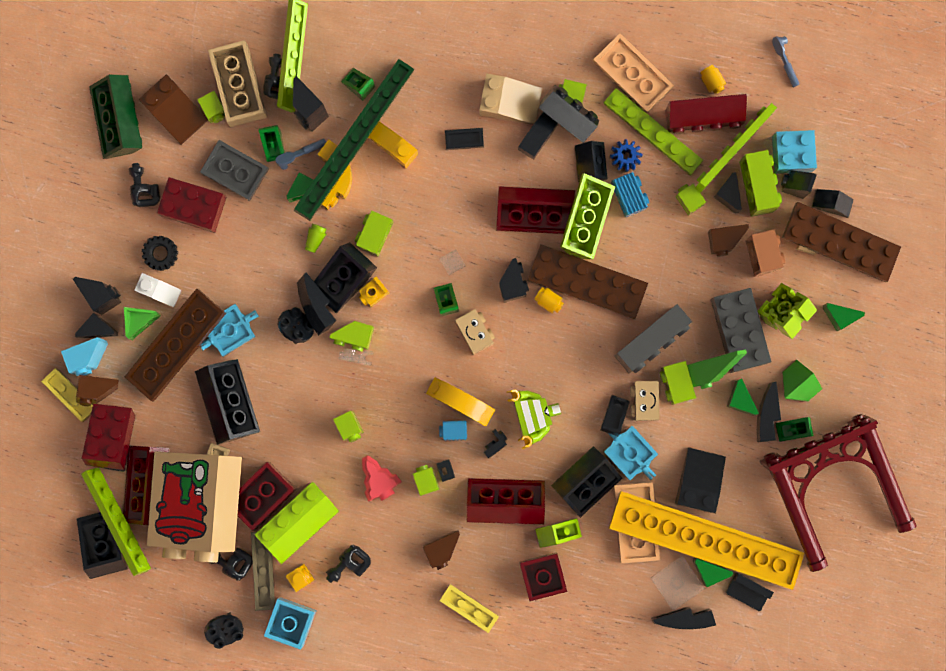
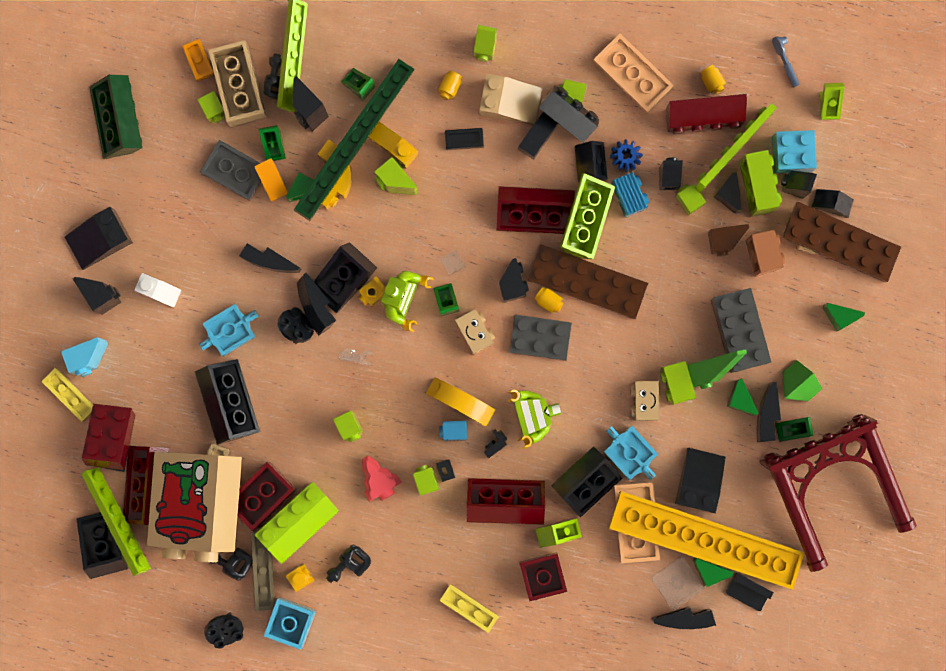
black slope [75,313,118,339] -> none
reddish brown slope [76,375,119,406] -> none
reddish brown plate [124,288,226,402] -> none
bright green slope [124,307,161,340] -> none
black piece [129,163,160,207] -> none
reddish brown slope [138,74,208,145] -> none
black tyre [142,236,178,271] -> none
dark red brick [157,177,227,233] -> none
sand blue piece [276,139,326,170] -> none
lime cone [305,223,326,253] -> none
lime slope [330,321,374,352] -> none
lime brick [355,210,394,257] -> none
reddish brown slope [423,530,460,570] -> none
black tile [600,395,630,437] -> none
lime plate [603,88,703,176] -> none
dark grey brick [615,304,692,373] -> none
lime brick [758,283,817,339] -> none
none -> black slope [65,207,133,270]
none -> light orange plate [182,39,214,82]
none -> black slope [239,243,302,273]
none -> light orange slope [254,158,288,202]
none -> lime slope [374,157,418,195]
none -> lime torso [381,271,434,332]
none -> yellow brick [437,70,462,100]
none -> lime slope [474,25,497,62]
none -> dark grey plate [509,315,572,361]
none -> black slope [659,157,683,190]
none -> lime slope [819,83,845,120]

